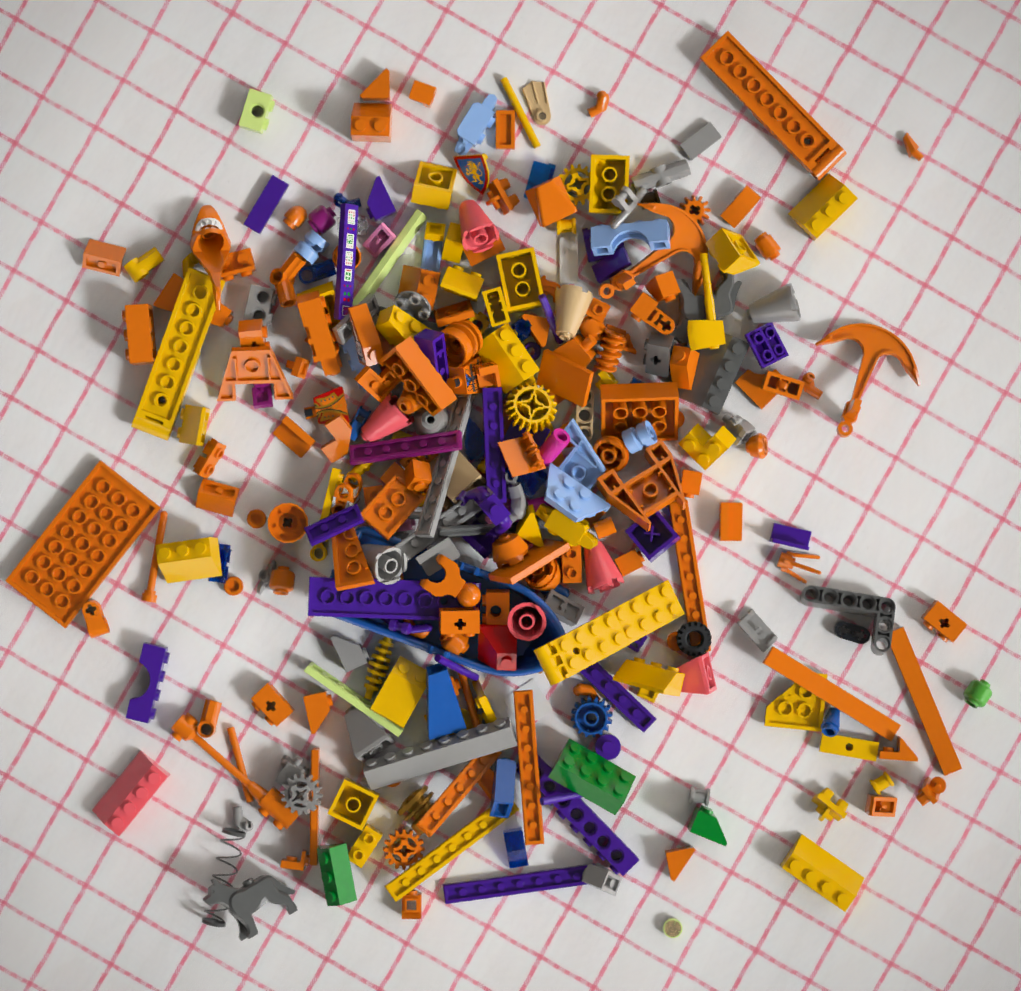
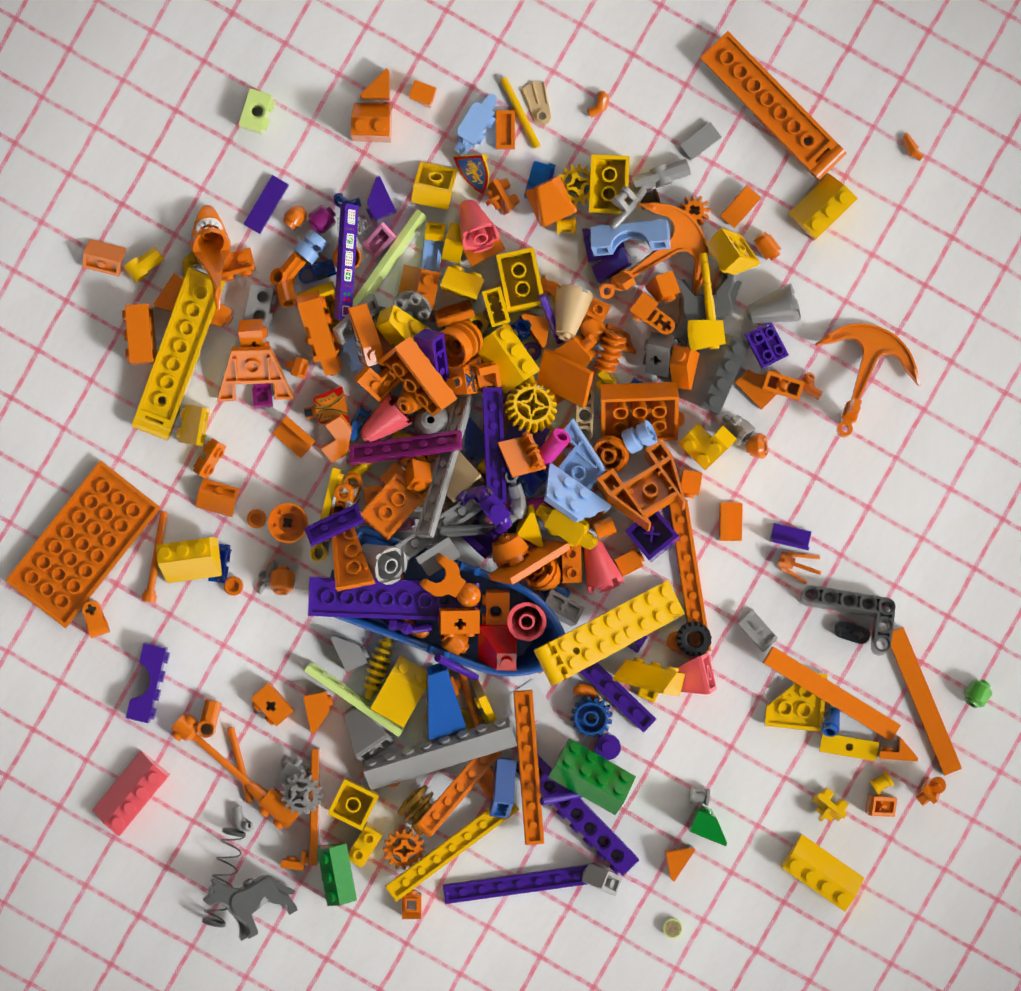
clear blue slope [503,827,529,869] -> none
white sticker [560,230,578,284] -> none
orange brick [921,600,967,643] -> none

